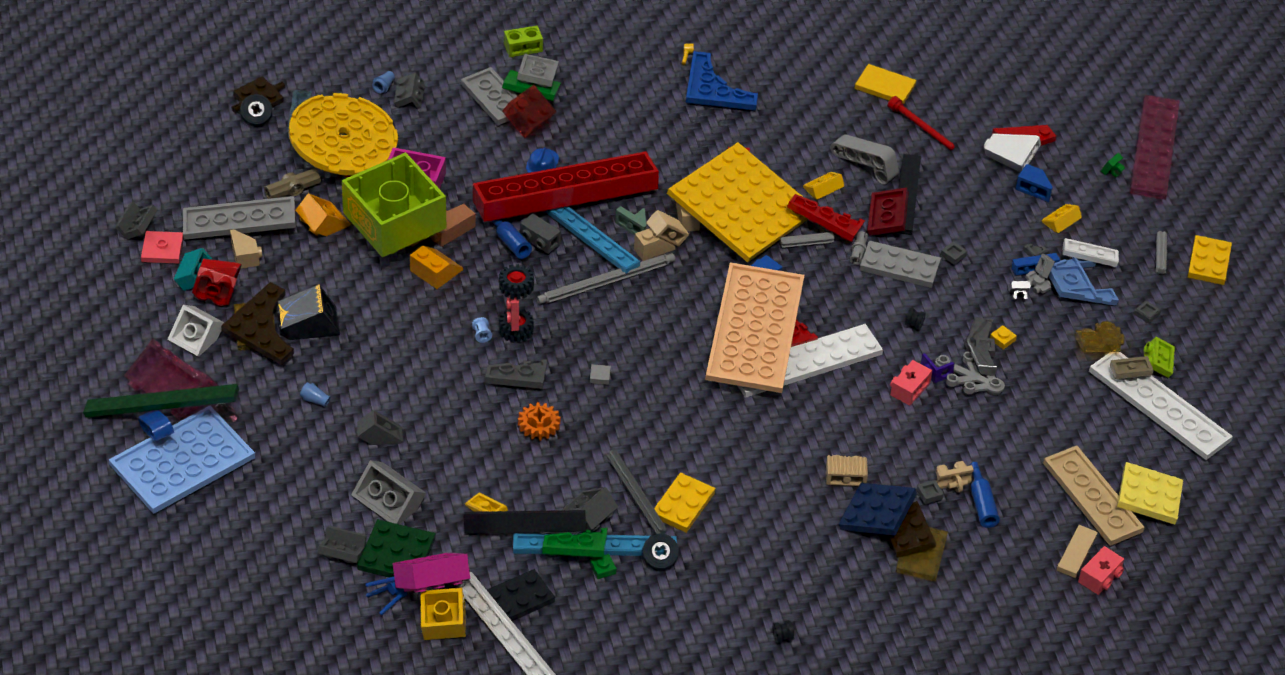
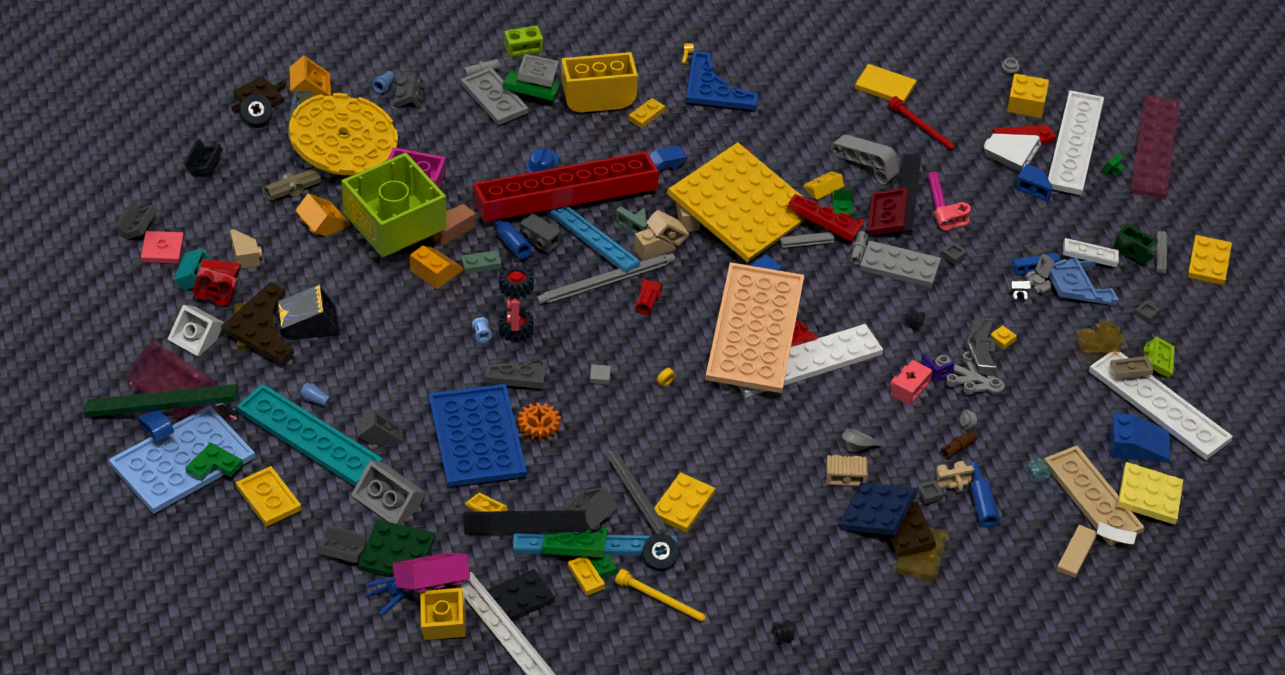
light grey plate [183,196,296,240] -> none
clear red brick [502,85,557,138] -> none
yellow slope [1041,204,1082,233] -> none
coral brick [1078,546,1124,595] -> none
none -> black bracket [184,139,223,176]
none -> green plate [185,442,243,481]
none -> teal plate [236,384,383,487]
none -> yellow plate [236,466,302,527]
none -> light orange slope [289,55,331,100]
none -> blue plate [428,384,527,487]
none -> sand green plate [461,250,501,274]
none -> light grey pin [463,59,500,77]
none -> yellow brick [561,52,638,112]
none -> yellow plate [568,556,605,596]
none -> yellow piece [615,568,706,622]
none -> yellow plate [628,98,665,129]
none -> red piece [636,279,663,315]
none -> blue slope [650,146,688,171]
none -> yellow tile [656,368,676,387]
none -> green slope [831,190,853,219]
none -> light grey piece [841,428,885,452]
none -> dark pink axle [928,171,946,209]
none -> coral piece [934,202,971,230]
none -> reddish brown pin [940,430,977,459]
none -> light grey plate [960,410,977,430]
none -> light grey plate [1002,58,1019,74]
none -> yellow brick [1007,74,1049,118]
none -> clear light blue wheel [1026,457,1051,482]
none -> white plate [1048,90,1104,195]
none -> white sticker [1097,522,1137,544]
none -> blue slope [1110,413,1171,463]
none -> dark green brick [1114,223,1158,265]

